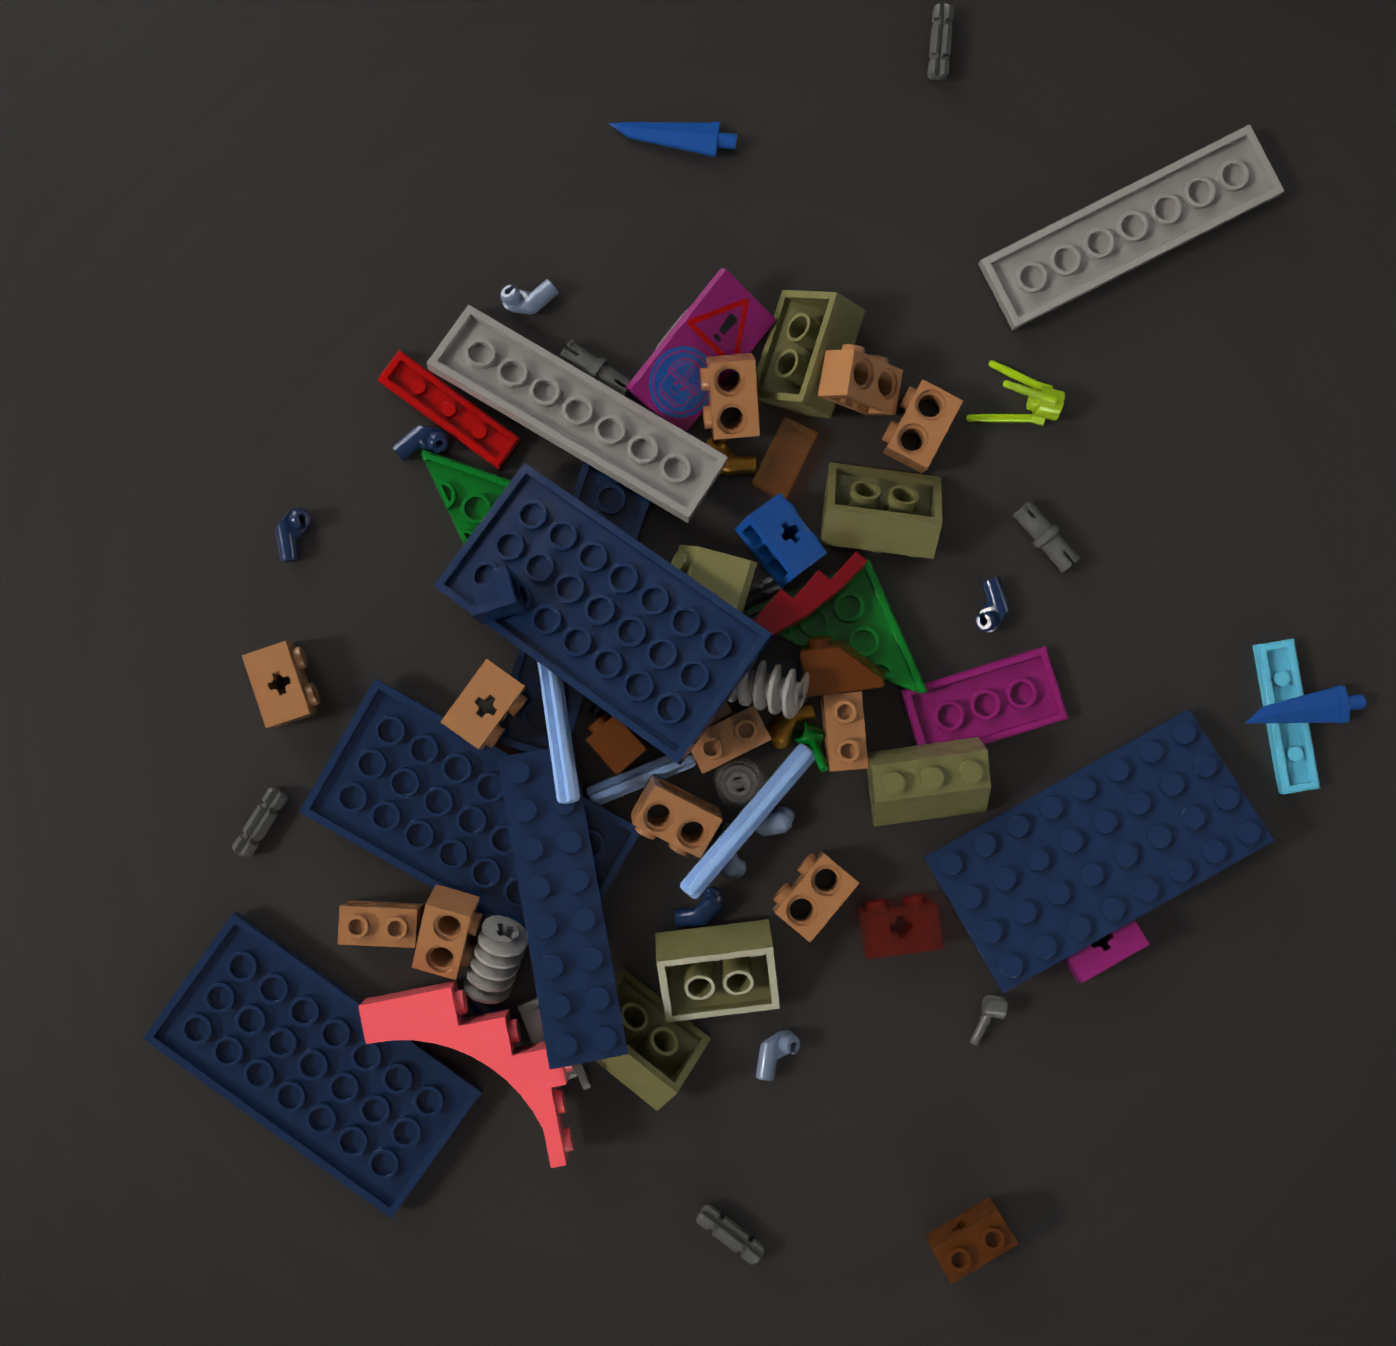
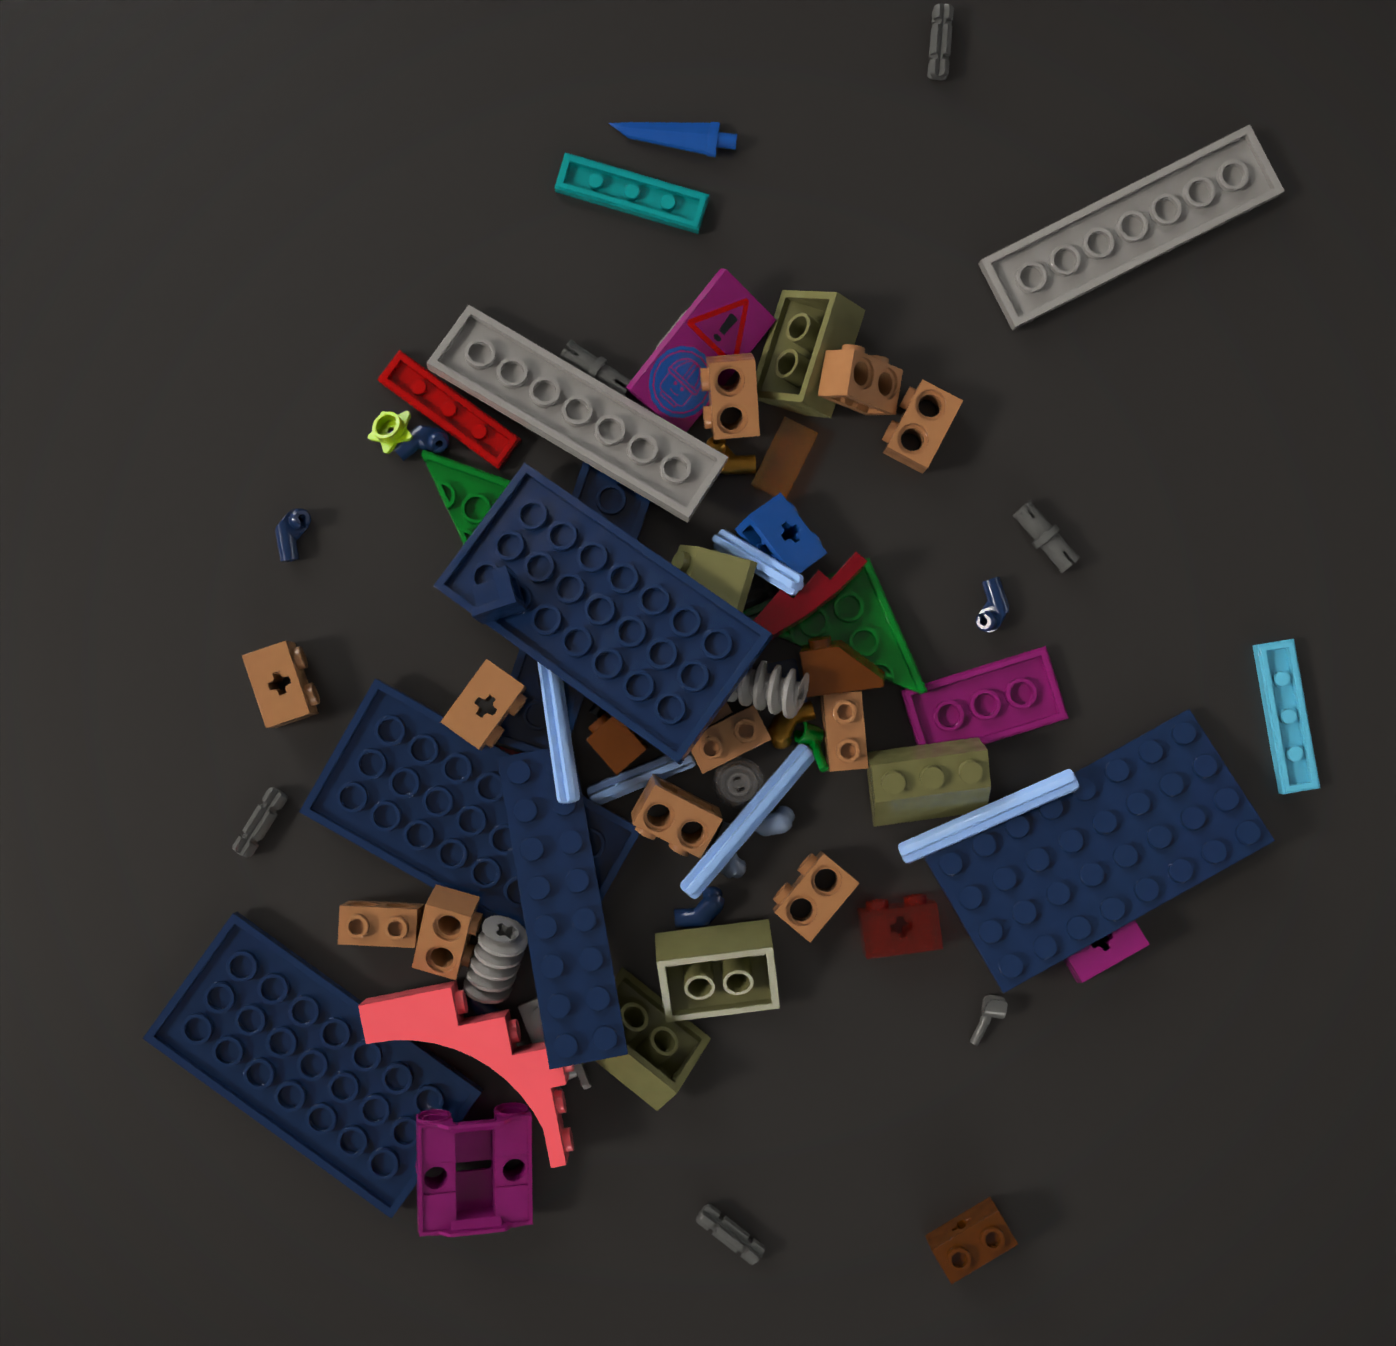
sand blue arm [500,279,559,315] -> none
sand blue arm [756,1030,800,1081] -> none
olive slope [820,462,943,559] -> none
lime plant [966,360,1065,426] -> none
blue bar [1244,685,1366,724] -> none
none -> lime plate [368,411,413,454]
none -> magenta piece [415,1102,533,1237]
none -> teal tile [554,152,709,234]
none -> light blue axle [712,529,804,595]
none -> light blue axle [898,769,1079,864]

